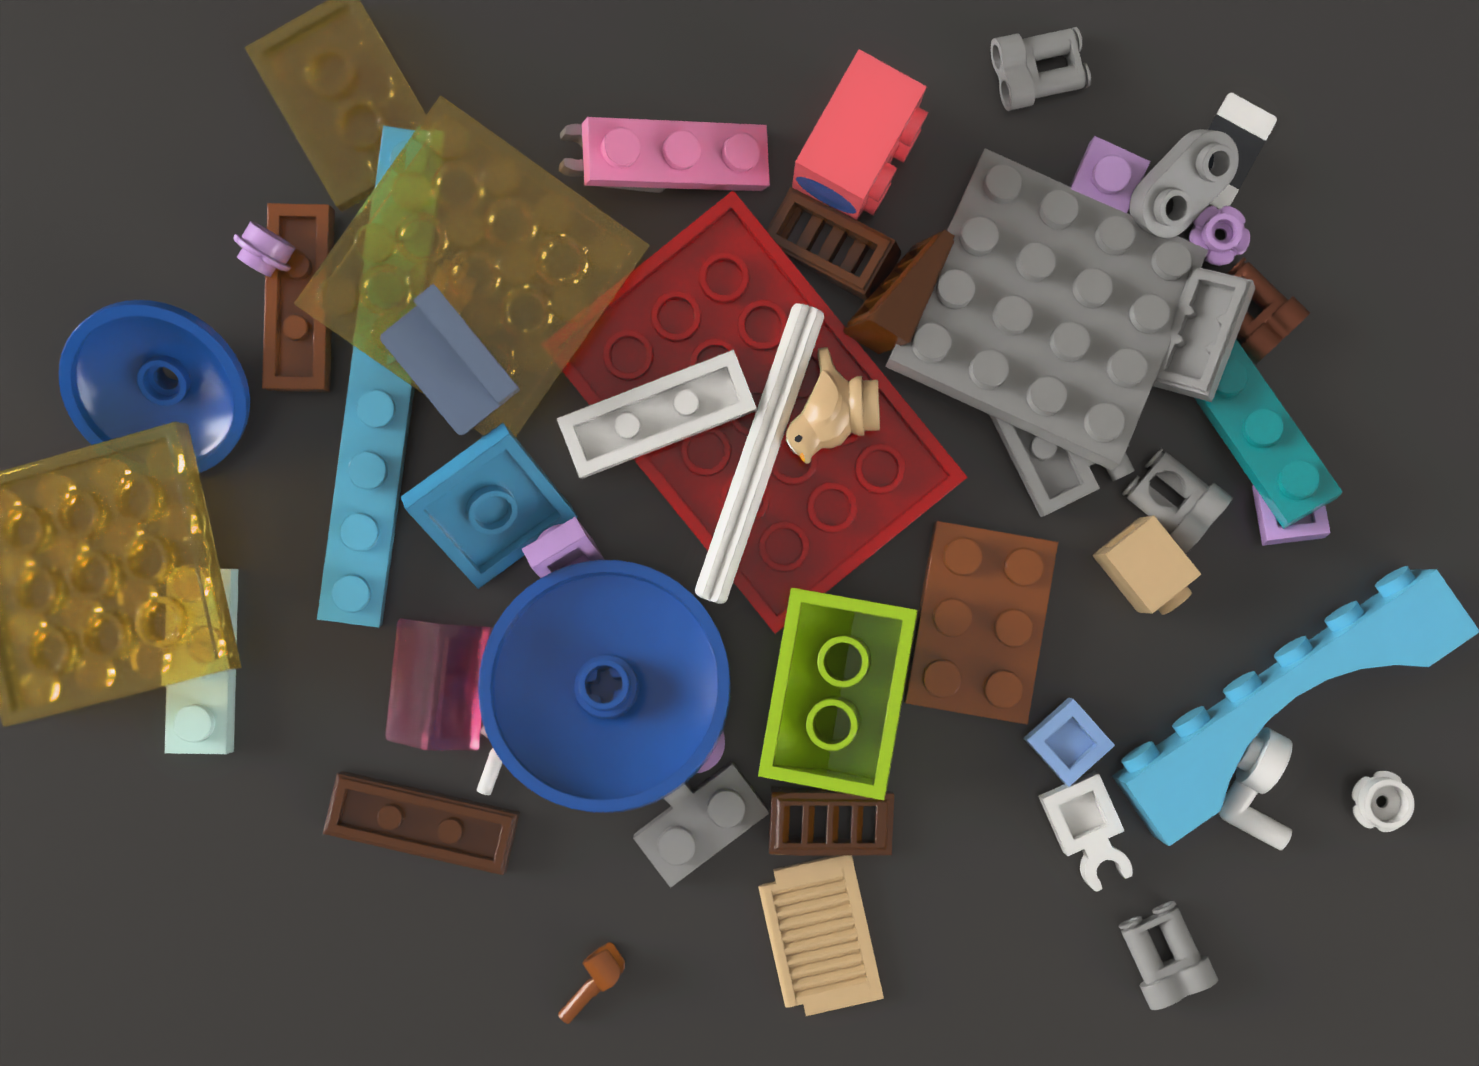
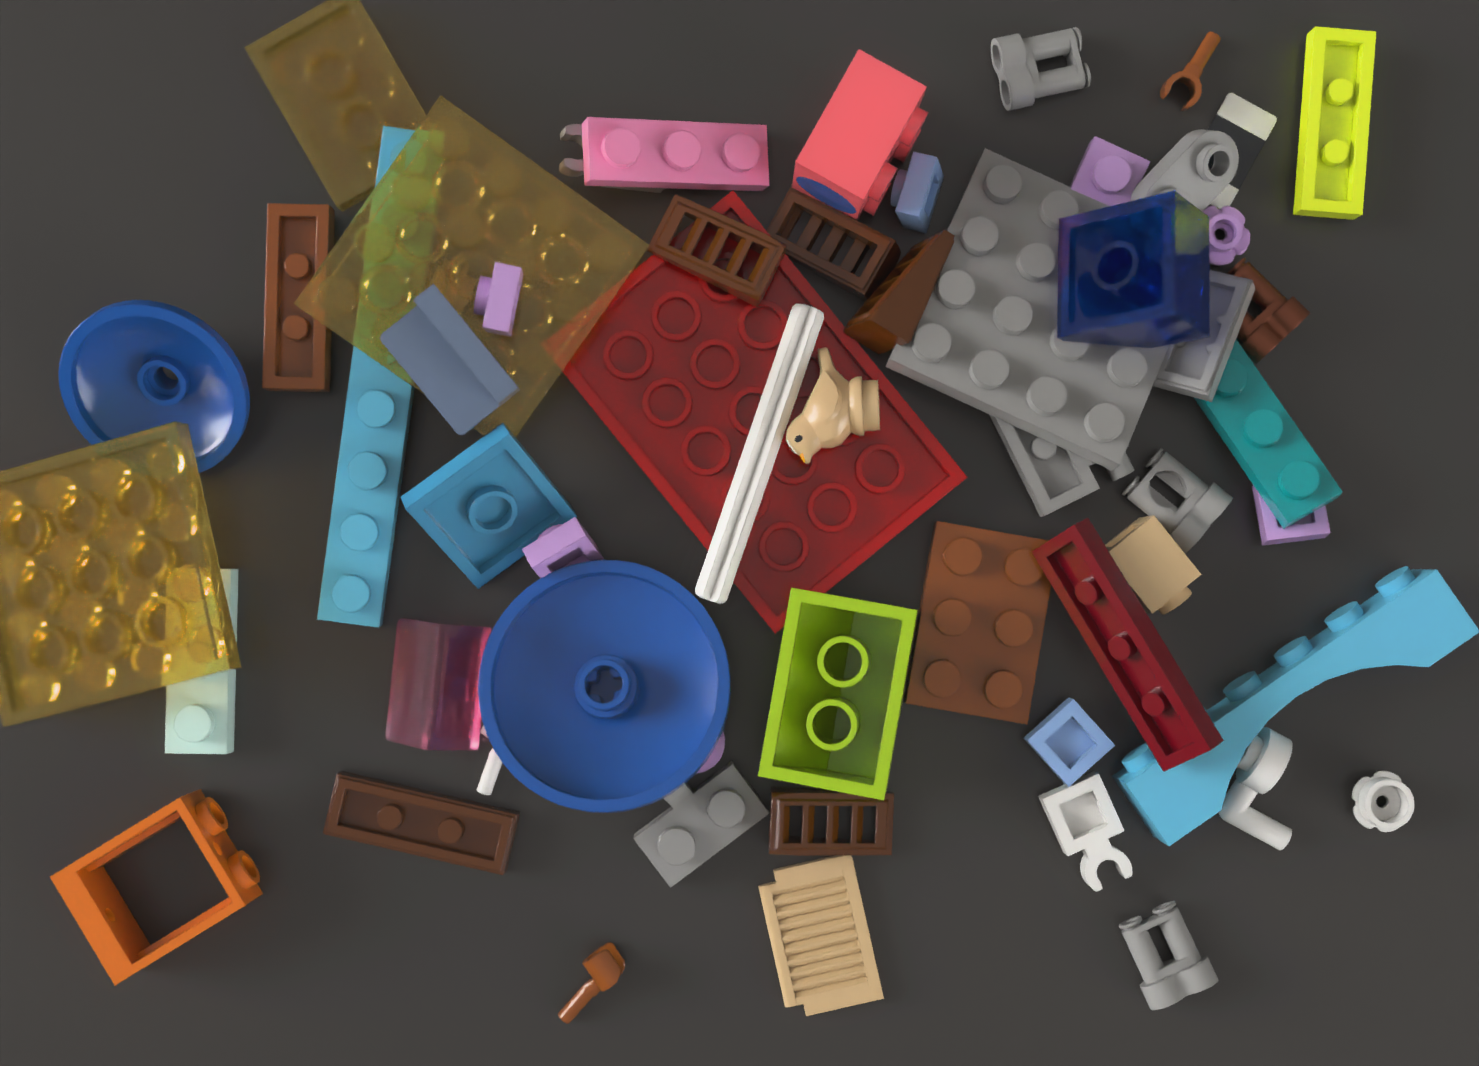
lavender plate [233,221,296,277] -> none
white plate [557,350,757,479] -> none
none -> orange window [50,789,263,985]
none -> lavender plate [473,262,523,337]
none -> reddish brown slope [647,194,787,307]
none -> light blue plate [891,151,944,234]
none -> dark red plate [1032,518,1224,772]
none -> clear blue slope [1057,190,1210,348]
none -> dark orange hand [1160,32,1221,111]
none -> neon yellow plate [1293,26,1376,220]

